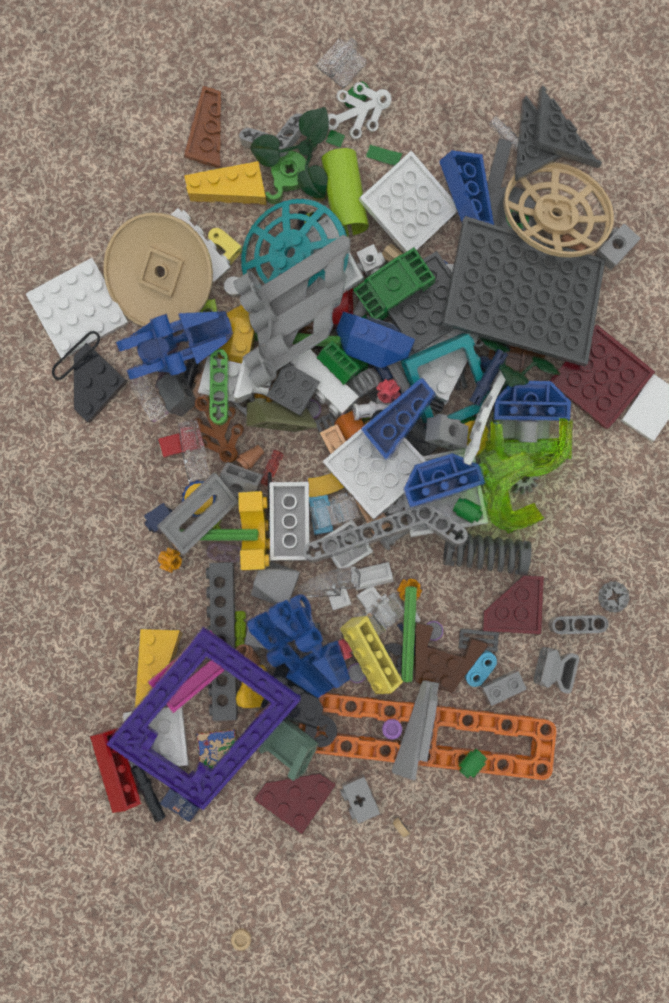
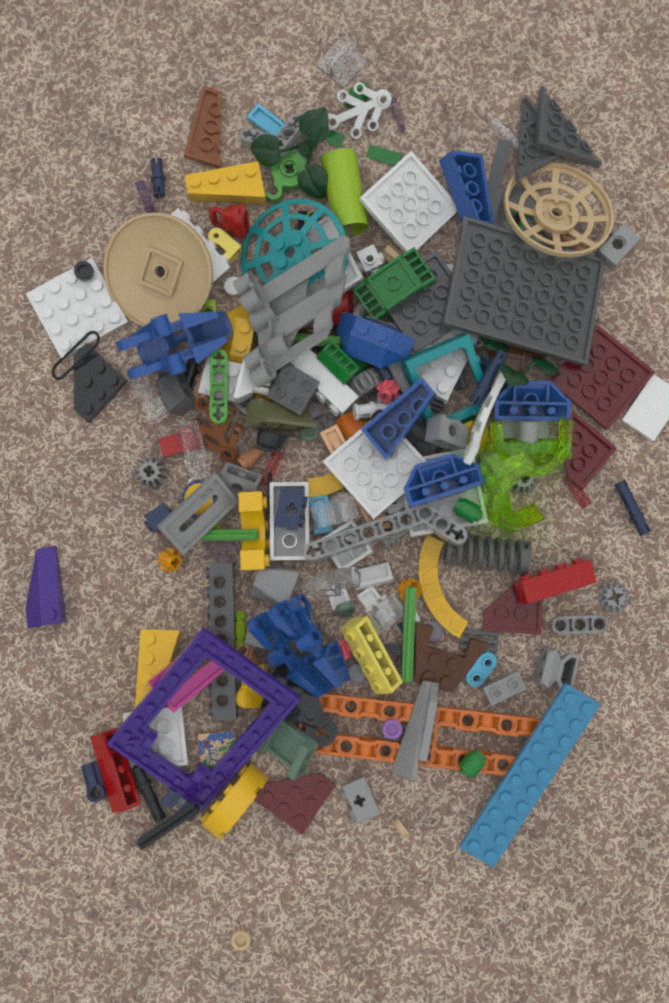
none -> dark purple wedge [25,546,67,628]
none -> black tile [74,261,94,281]
none -> dark blue piece [81,761,107,802]
none -> light grey gear [134,456,167,489]
none -> clear purple beam [135,180,157,213]
none -> black axle [136,802,200,849]
none -> dark blue pin [150,158,166,198]
none -> yellow brick [200,763,269,840]
none -> red piece [208,204,250,239]
none -> medium azure tile [247,103,285,136]
none -> black piece [253,427,299,453]
none -> dark blue brick [274,487,308,531]
none -> sand green tile [300,427,319,442]
none -> sand green tile [335,601,356,617]
none -> piece [390,97,405,133]
none -> yellow tile [418,534,468,639]
none -> dark azure plate [459,682,601,868]
none -> red brick [514,557,597,604]
none -> dark red plate [560,411,617,491]
none -> clear red axle [562,476,591,508]
none -> dark blue pin [614,480,651,536]

